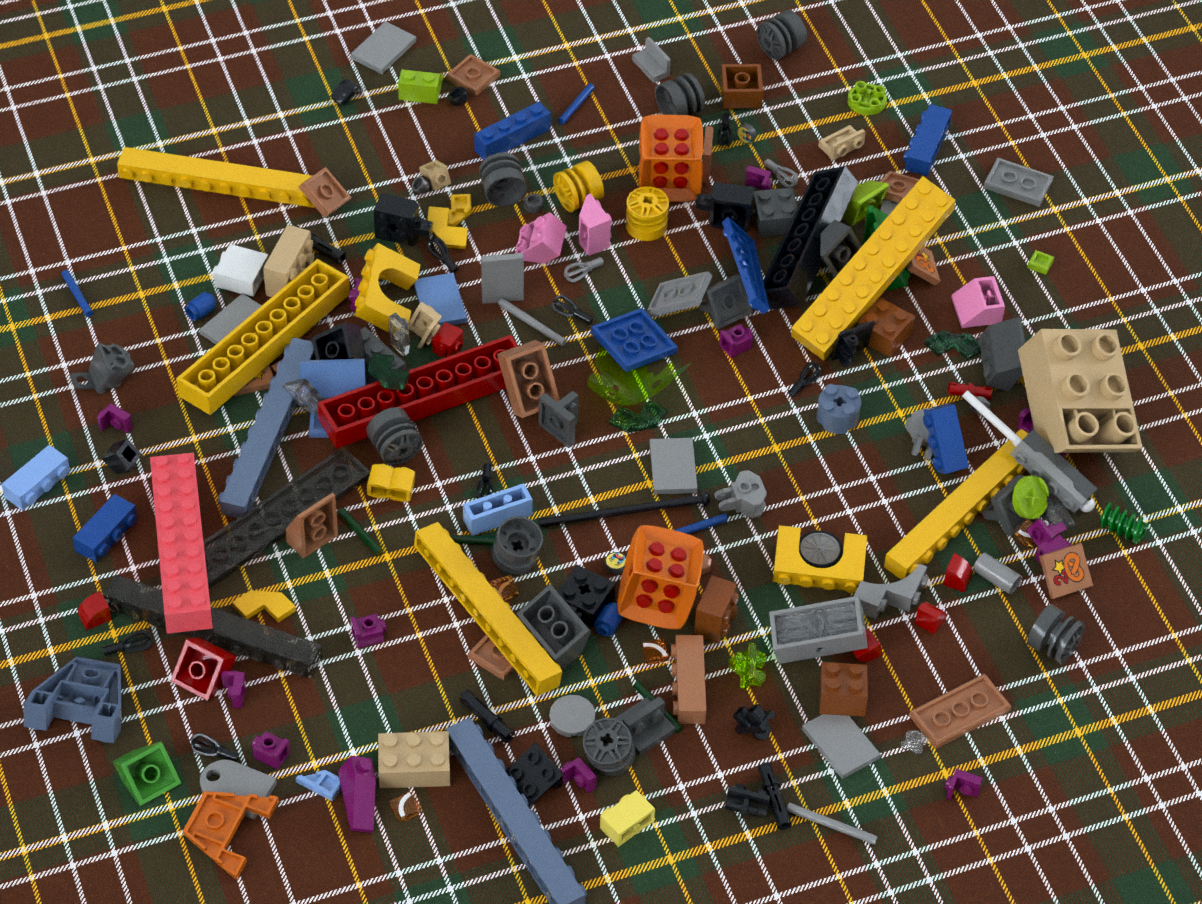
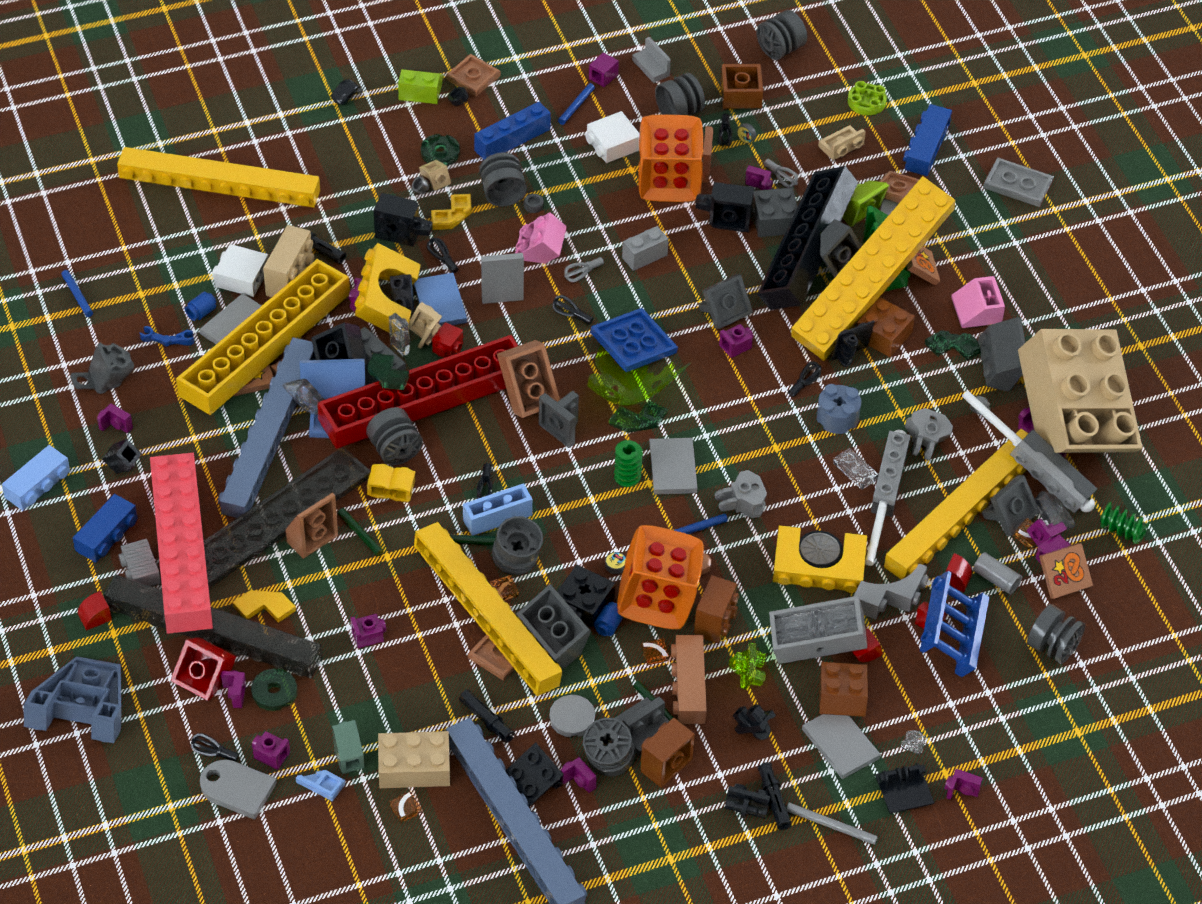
black piece [103,630,152,656] -> none
bright green slope [113,741,181,806] -> none
orange wing [183,791,279,880] -> none
nougat tile [299,167,352,218] -> none
magenta slope [338,755,376,833] -> none
light grey tile [351,21,416,74] -> none
yellow tile [427,206,468,249] -> none
light grey bar [498,298,567,347] -> none
black bar [539,490,710,527] -> none
yellow wheel [553,160,604,212] -> none
bright pink slope [579,194,612,256] -> none
light yellow brick [600,790,655,847] -> none
yellow wheel [626,187,669,241] -> none
light grey tile [647,271,712,317] -> none
blue wing [722,217,770,314] -> none
nougat tile [909,673,1011,749] -> none
blue brick [923,403,969,474] -> none
red pin [948,382,992,401] -> none
lime tile [1012,475,1049,519] -> none
lime tile [1027,250,1054,275] -> none
none -> light grey brick [118,538,161,591]
none -> blue piece [140,326,194,346]
none -> clear green tile [251,668,298,711]
none -> sand green slope [332,720,364,774]
none -> black hips [390,274,415,312]
none -> clear green tile [421,134,460,166]
none -> white brick [585,111,639,163]
none -> magenta brick [589,52,619,87]
none -> green piece [614,440,643,487]
none -> light grey brick [622,226,668,271]
none -> dark orange brick [640,718,695,788]
none -> clear plate [833,448,879,490]
none -> light grey piece [865,430,911,566]
none -> black hinge [875,763,934,814]
none -> blue fence [920,571,989,677]

